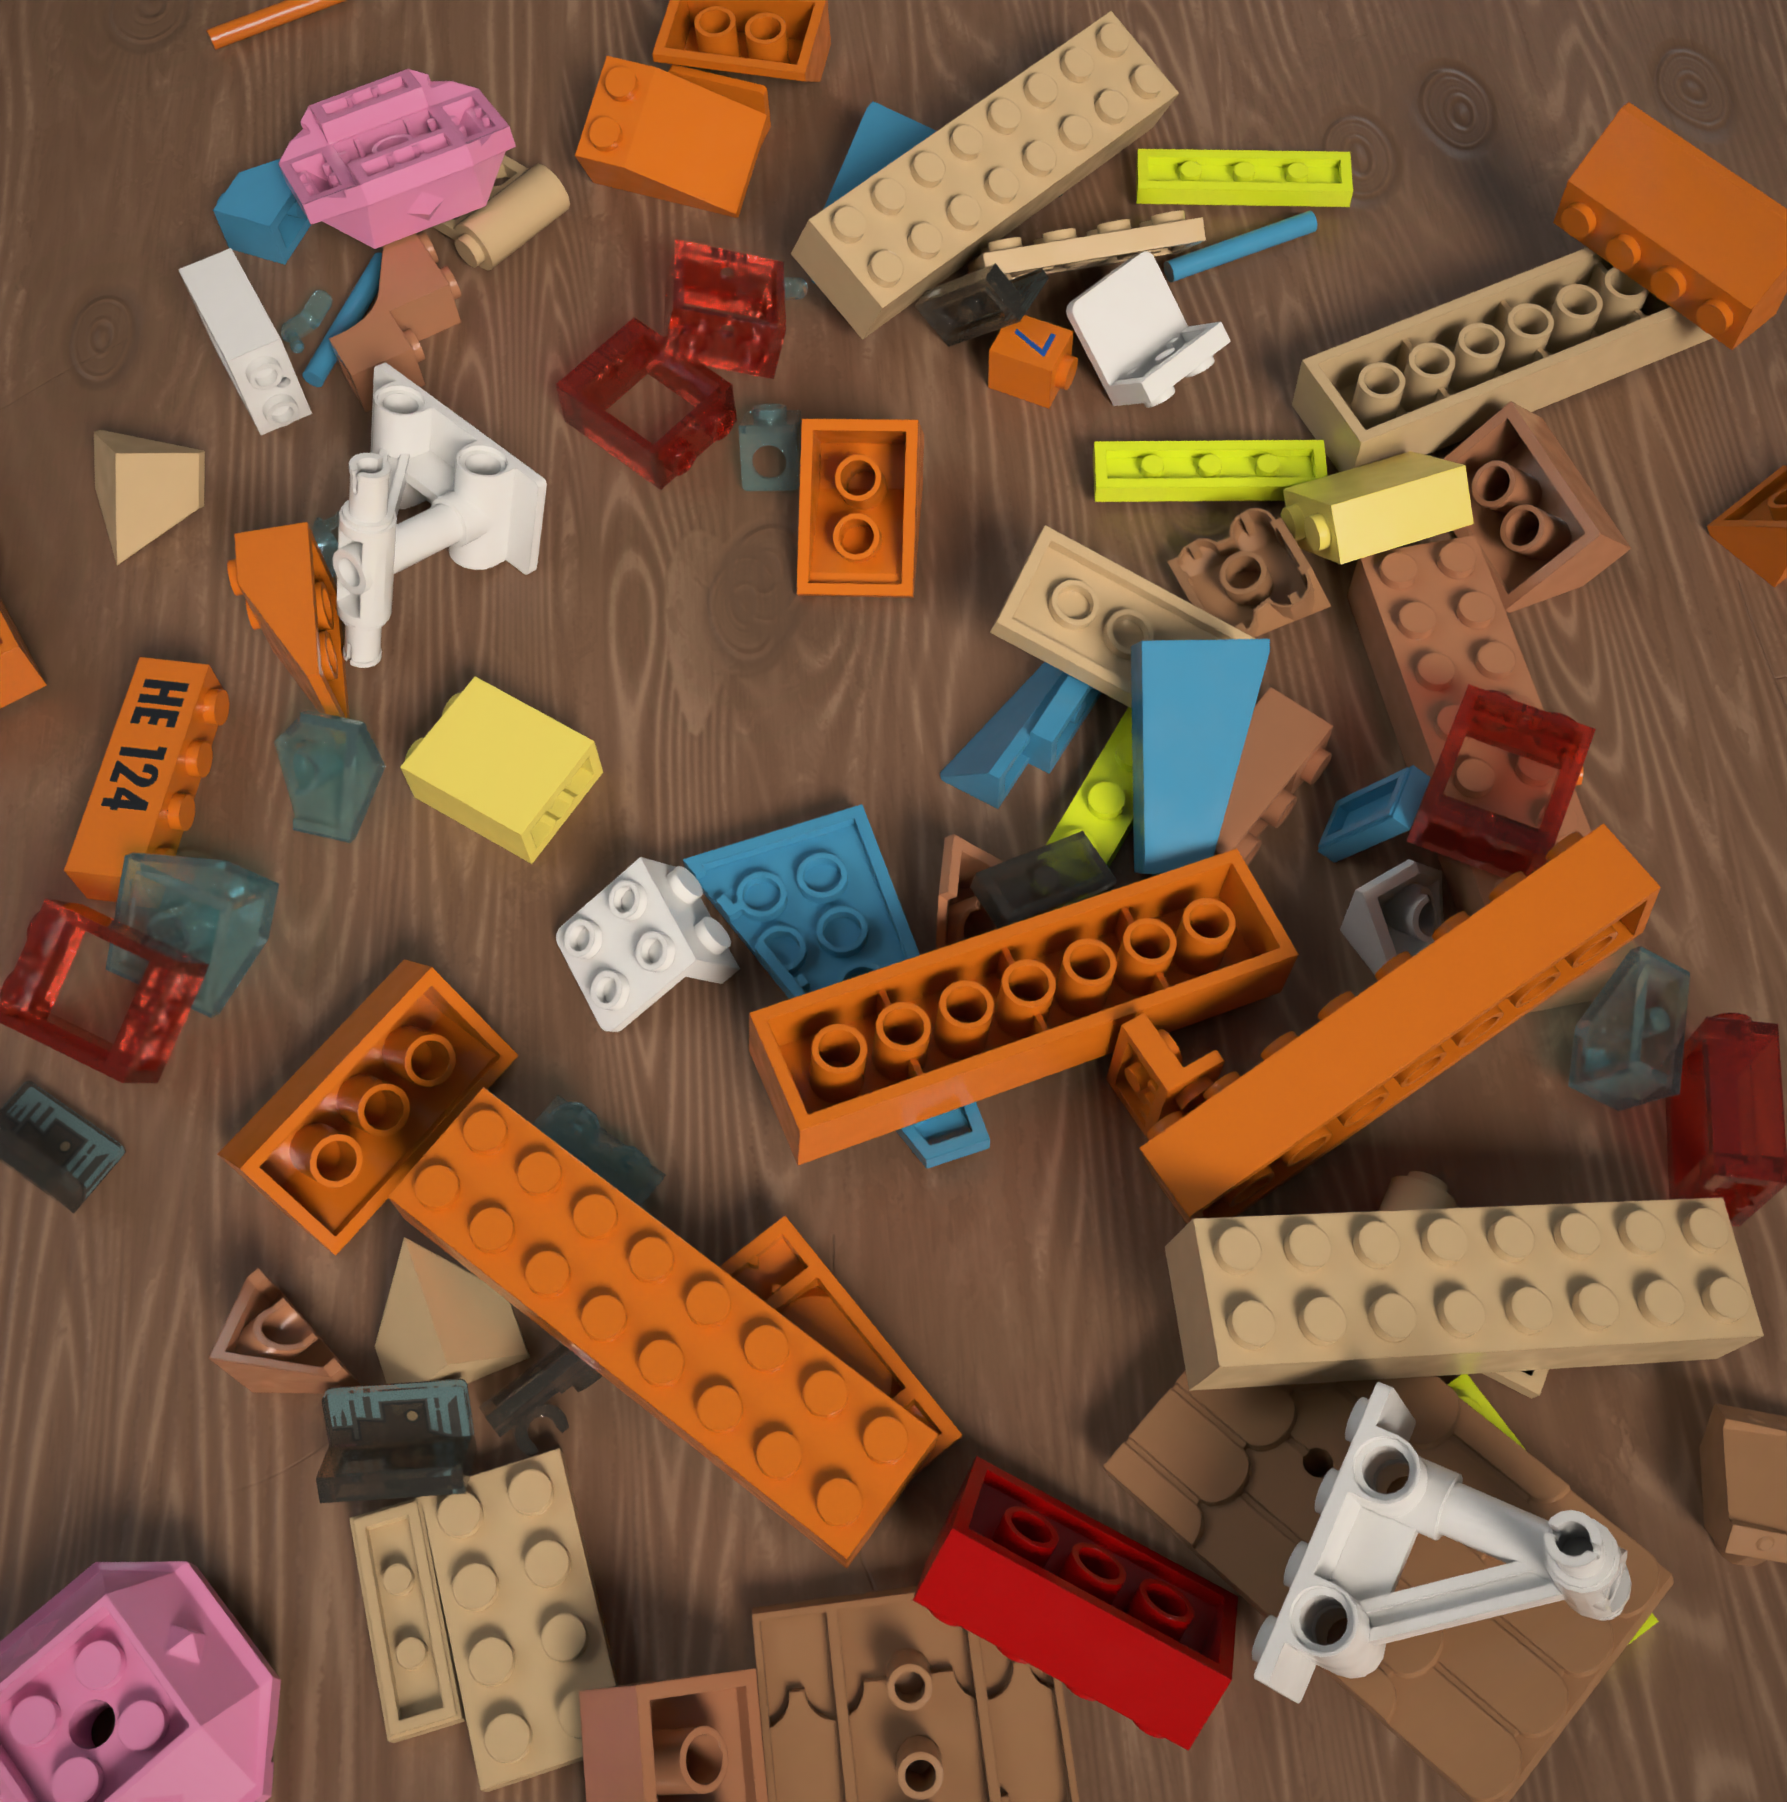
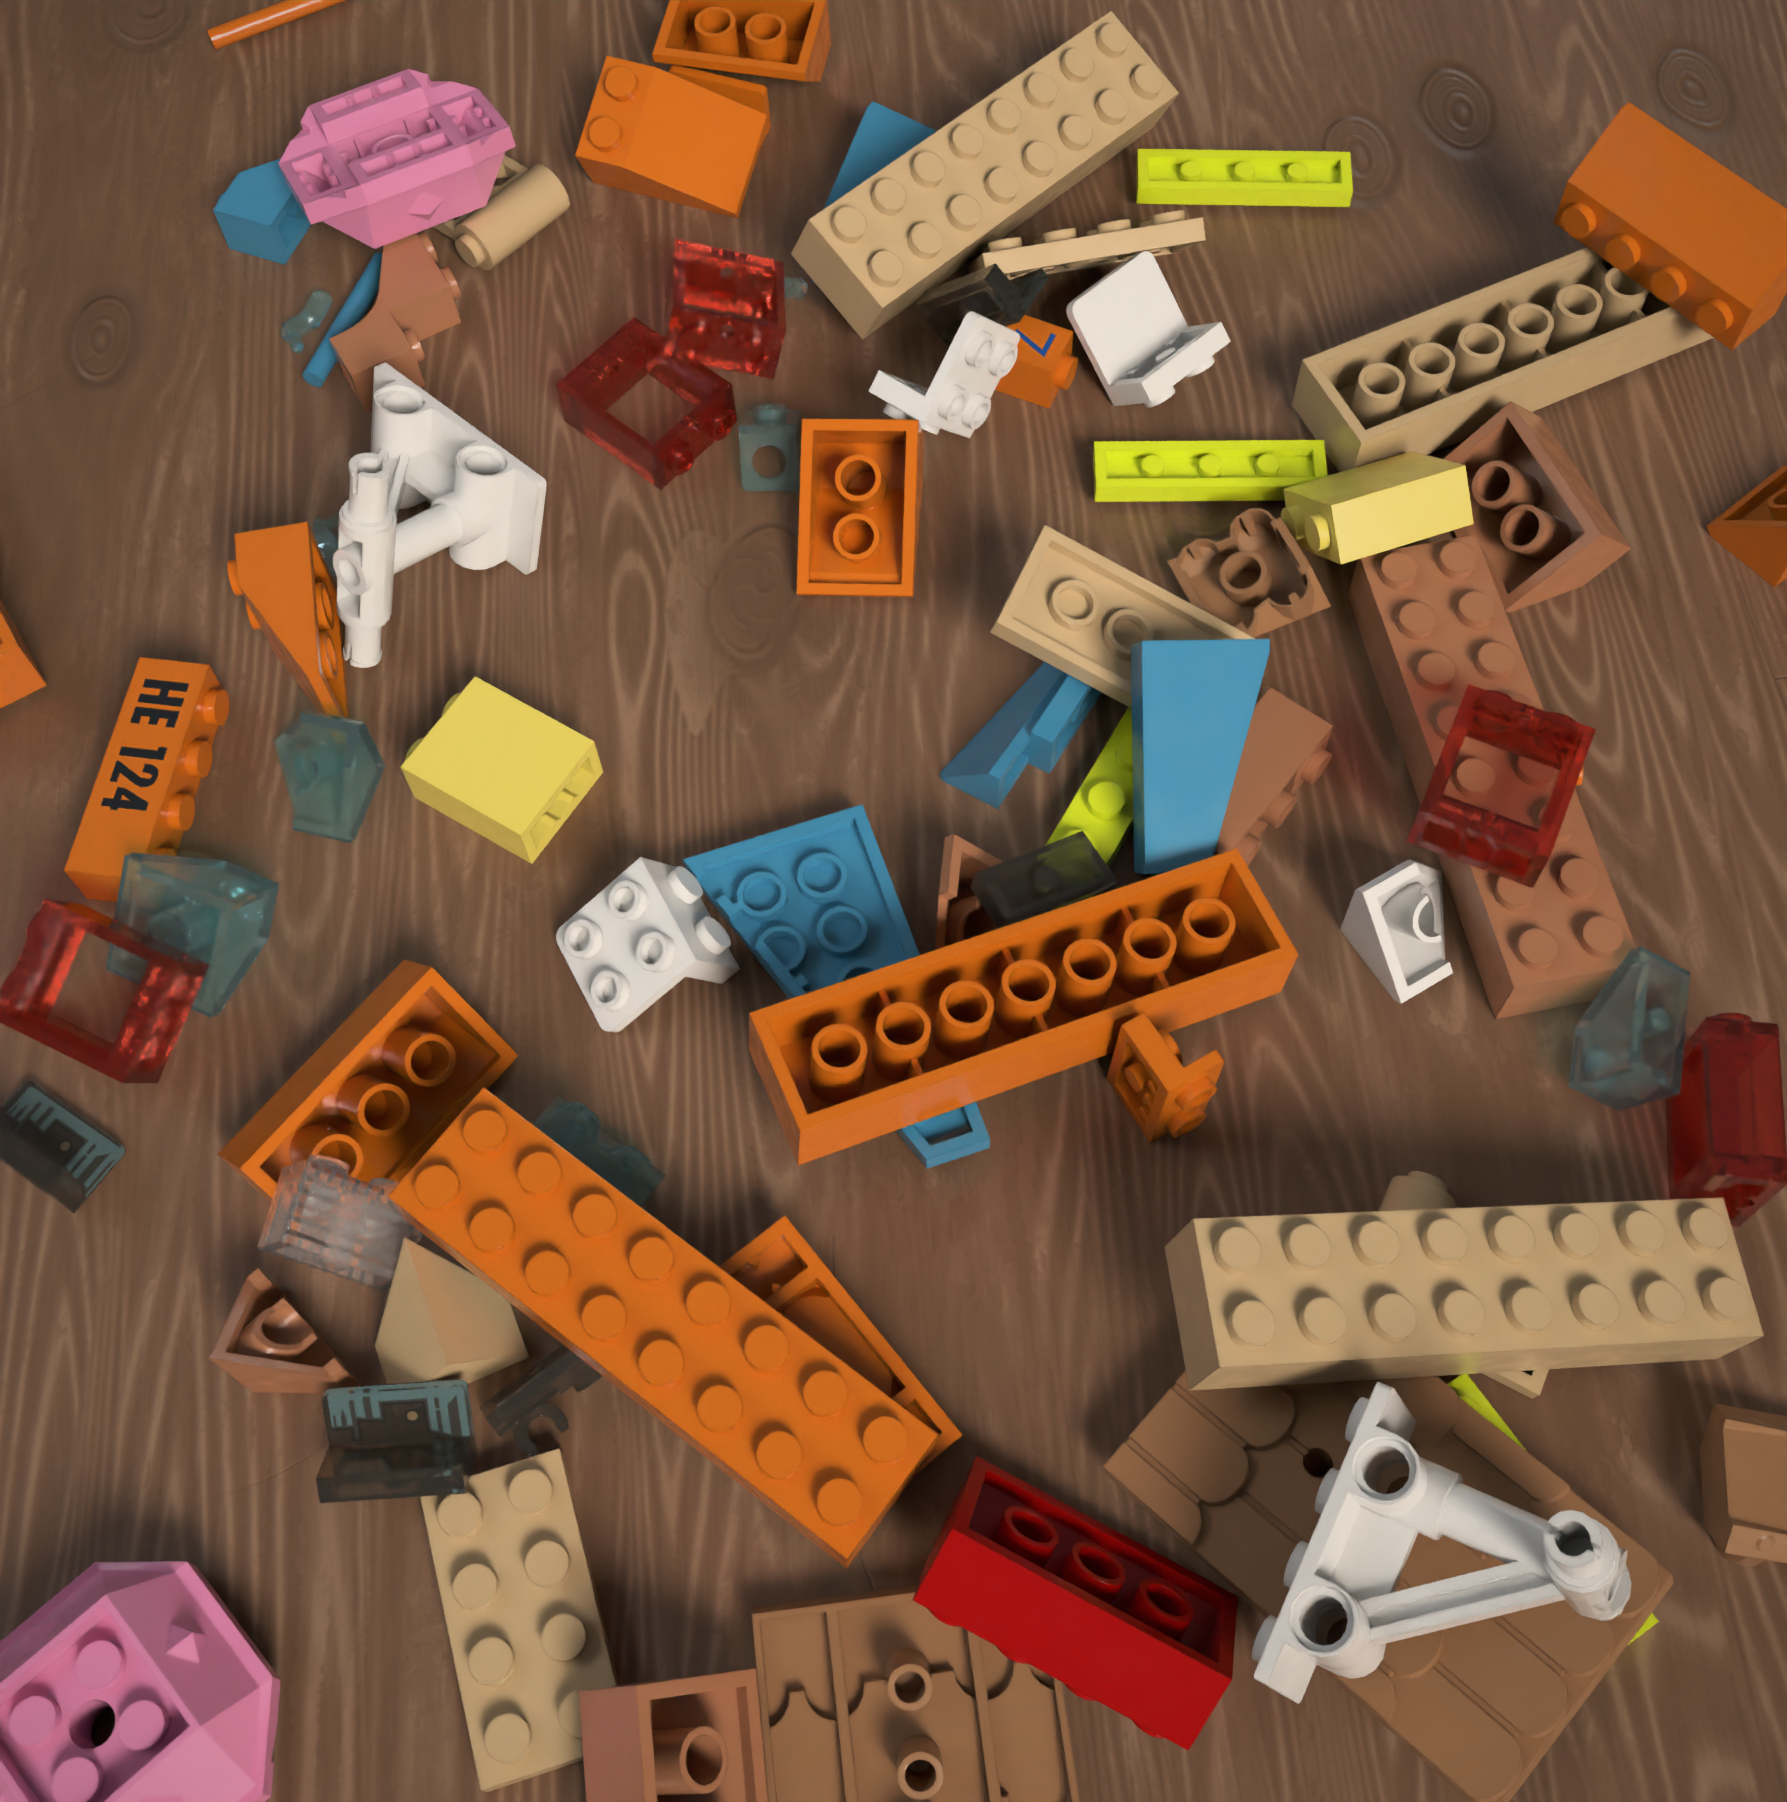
tan slope [94,430,205,566] -> none
white window [178,248,312,436] -> none
tan tile [349,1497,466,1743] -> none
orange brick [1139,823,1661,1224] -> none
dark azure bar [1164,210,1317,283] -> none
dark azure tile [1318,765,1431,863] -> none
none -> clear brick [257,1155,423,1290]
none -> white bracket [869,311,1020,438]

